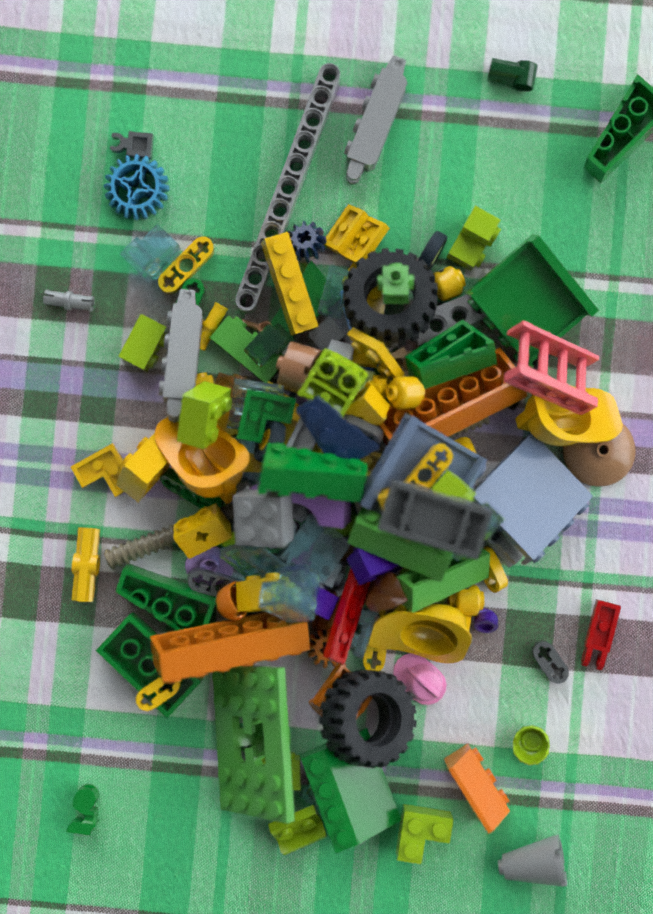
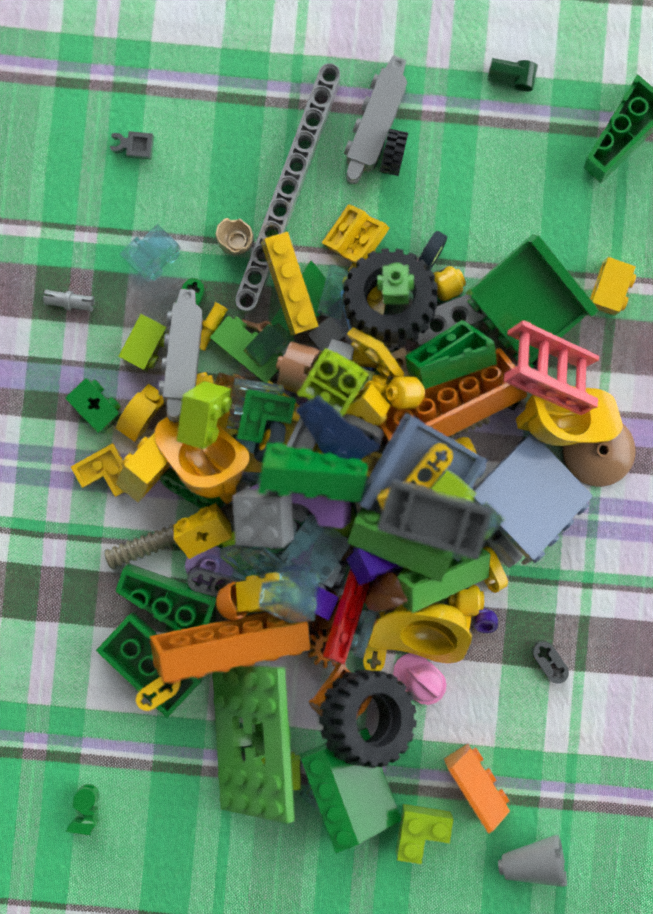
yellow piece [72,527,100,602] -> none
dark azure gear [104,154,170,221] -> none
yellow beam [158,237,215,294] -> none
lime bracket [268,805,327,855] -> none
dark blue gear [287,220,327,263] -> none
lime brick [446,205,501,271] -> none
lime hair [513,725,550,766] -> none
red hinge [581,599,621,670] -> none
none -> green brick [65,378,122,434]
none -> yellow brick [115,384,164,442]
none -> tan hair [215,218,254,255]
none -> black tyre [380,129,408,176]
none -> yellow brick [590,257,636,315]

